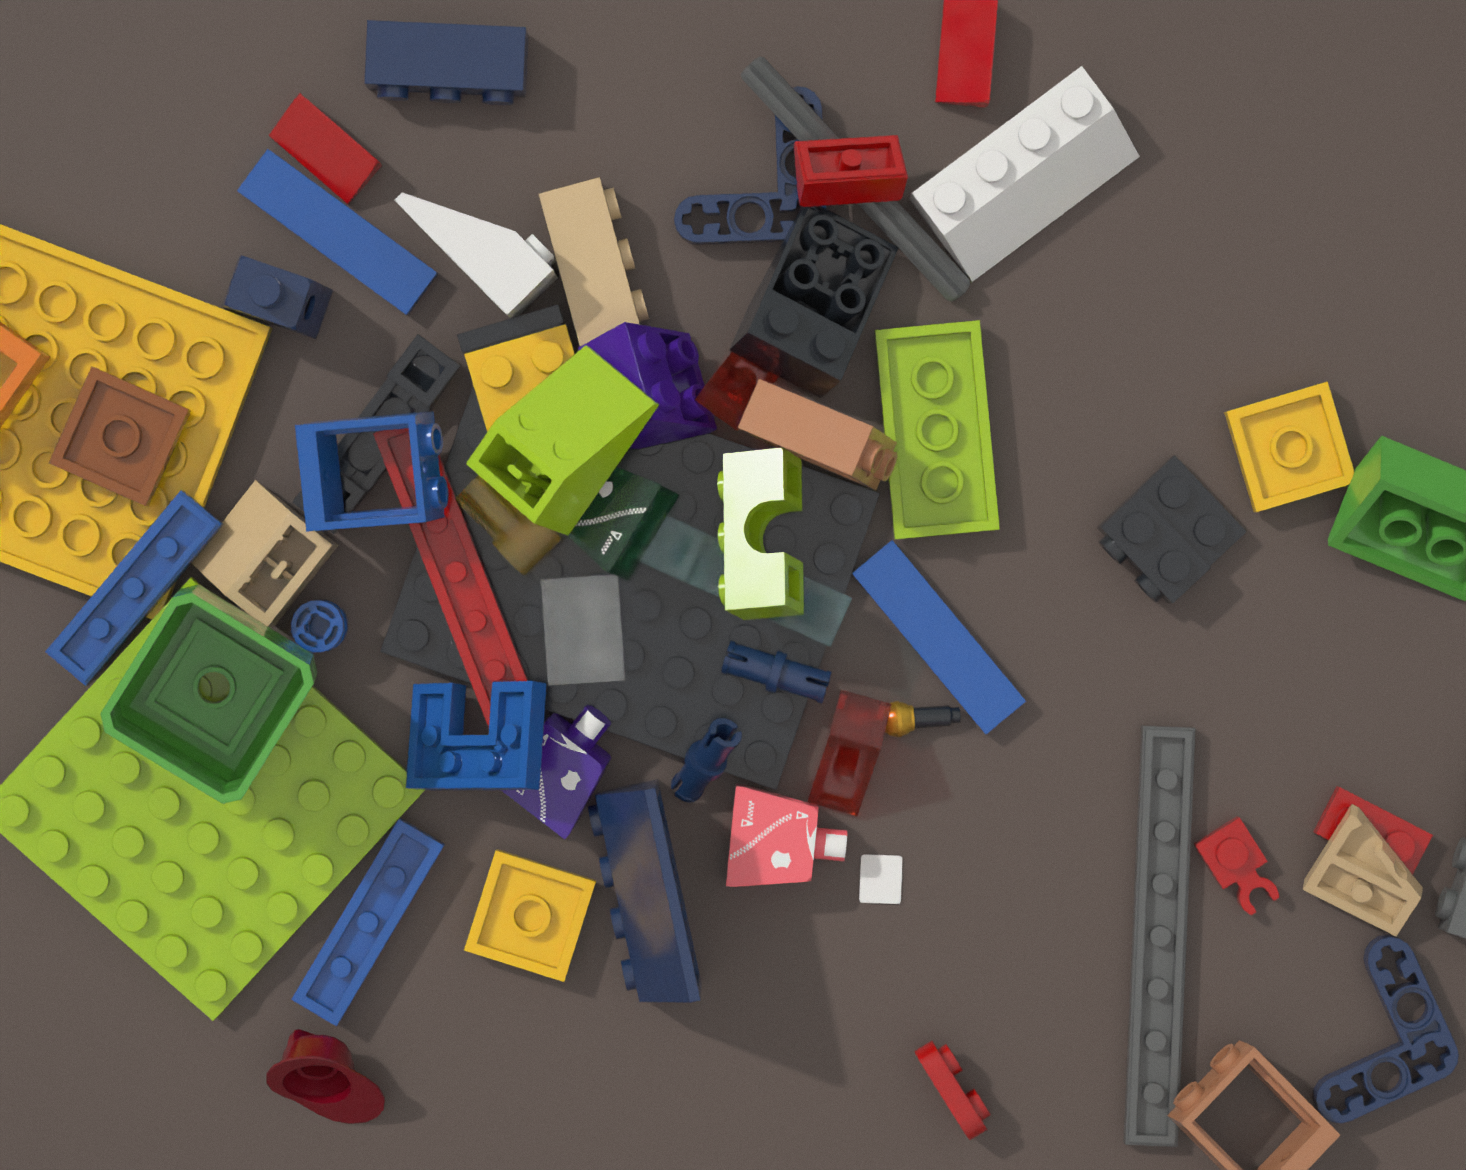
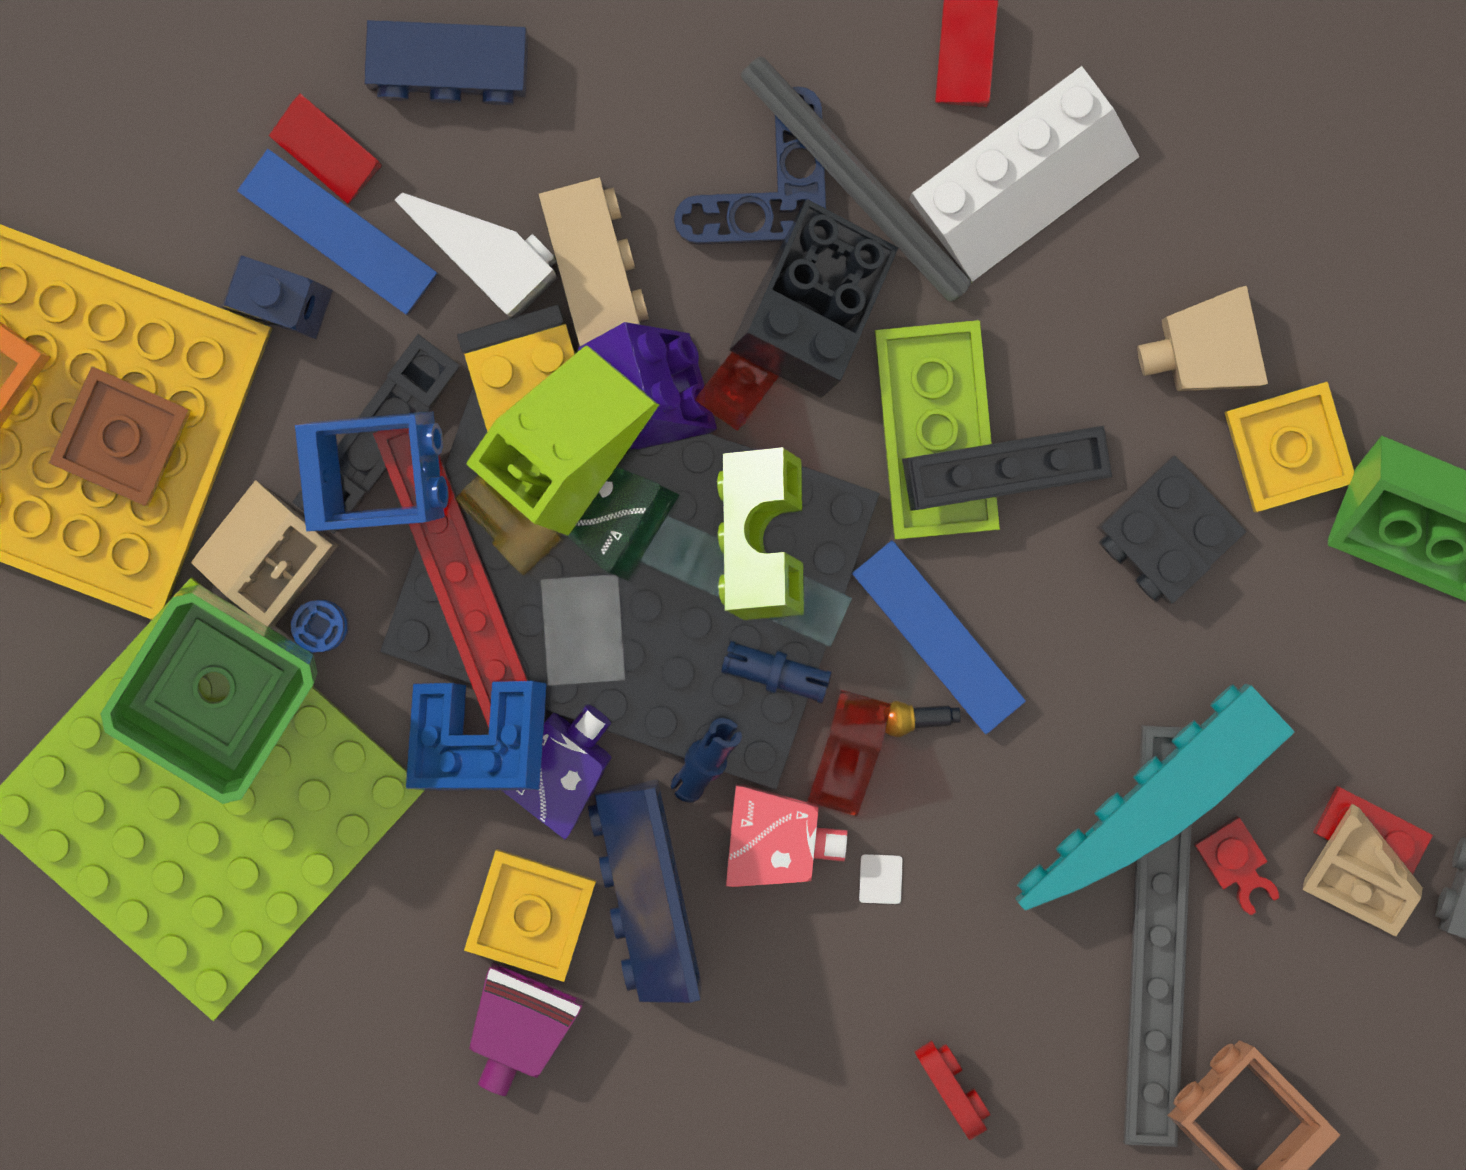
blue tile [45,490,224,686] -> none
dark red piece [266,1029,385,1124] -> none
blue plate [291,818,445,1026] -> none
nougat window [738,379,897,491] -> none
red slope [794,135,908,207] -> none
dark blue beam [1312,935,1459,1124] -> none
none -> magenta torso [469,962,584,1096]
none -> black tile [902,426,1112,511]
none -> teal slope [1015,684,1295,910]
none -> tan torso [1137,286,1268,391]

